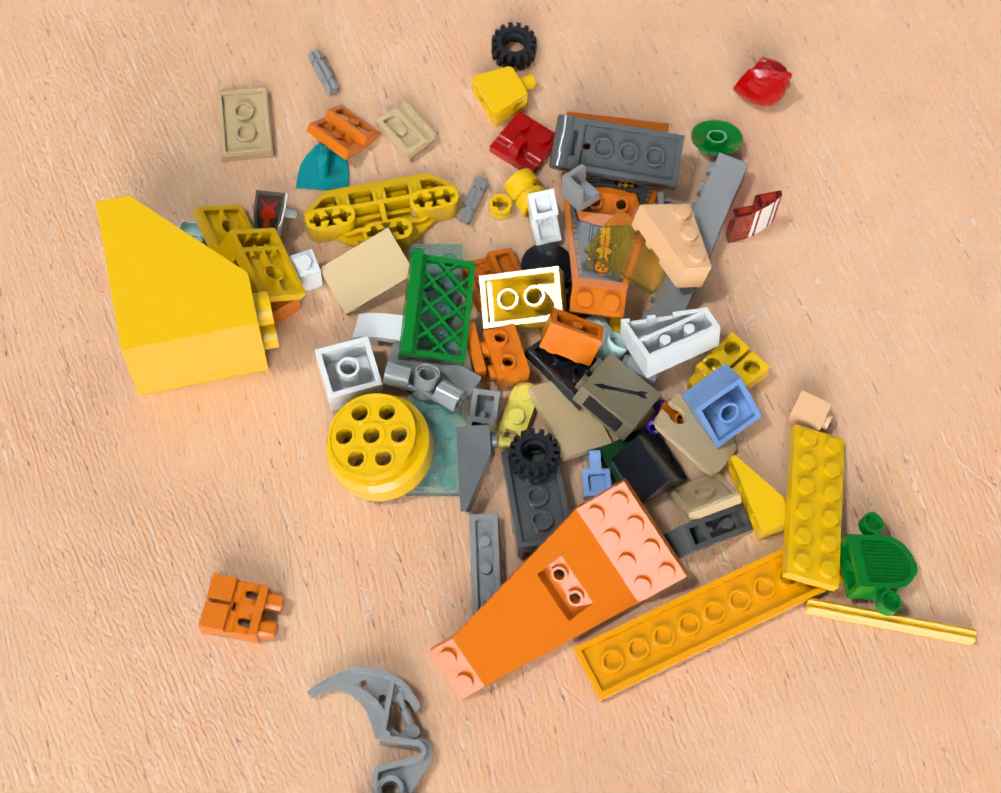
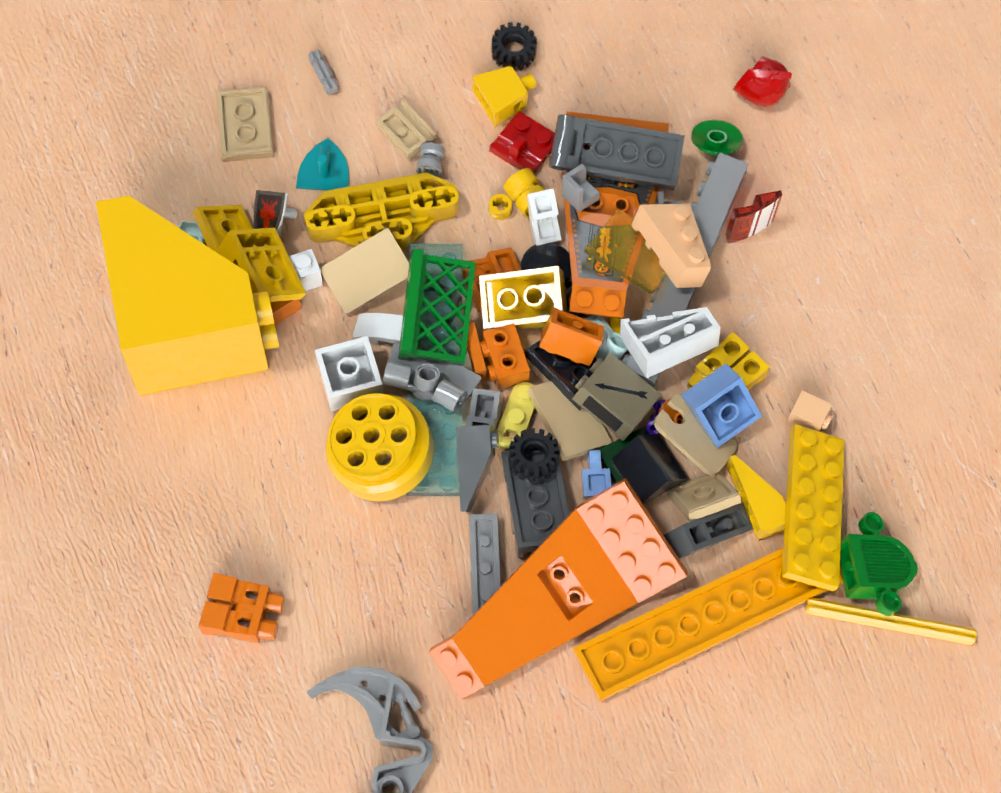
orange slope [306,105,381,160] -> none
light grey axle [458,176,488,224] -> none
none -> light grey wheel [416,142,445,177]

